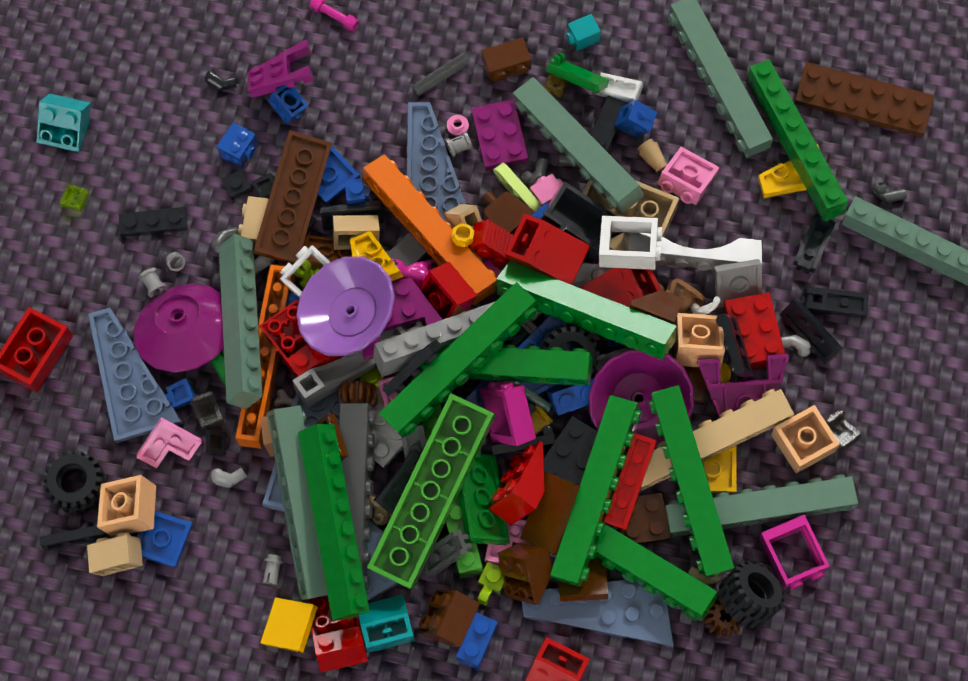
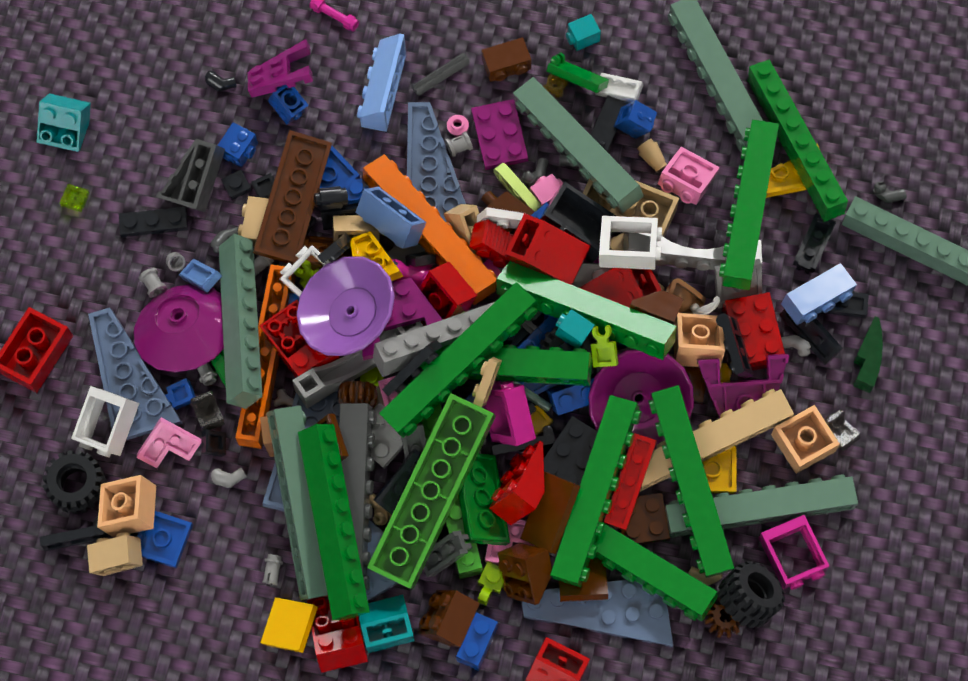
yellow tile [451,223,474,247] -> none
reddish brown plate [794,62,934,137] -> none
none -> white window [71,386,139,458]
none -> dark grey wedge [156,139,225,212]
none -> medium blue tile [179,259,222,293]
none -> light grey pin [197,362,217,386]
none -> black brick [314,186,348,211]
none -> black plate [317,233,352,263]
none -> medium blue brick [355,186,426,249]
none -> light blue slope [357,34,406,132]
none -> black tile [405,251,436,267]
none -> tan plate [472,357,502,407]
none -> white plate [477,207,526,229]
none -> teal brick [555,309,594,348]
none -> lime plate [591,325,618,368]
none -> green brick [719,119,779,291]
none -> brick [781,263,857,325]
none -> dark green slope [853,316,883,394]

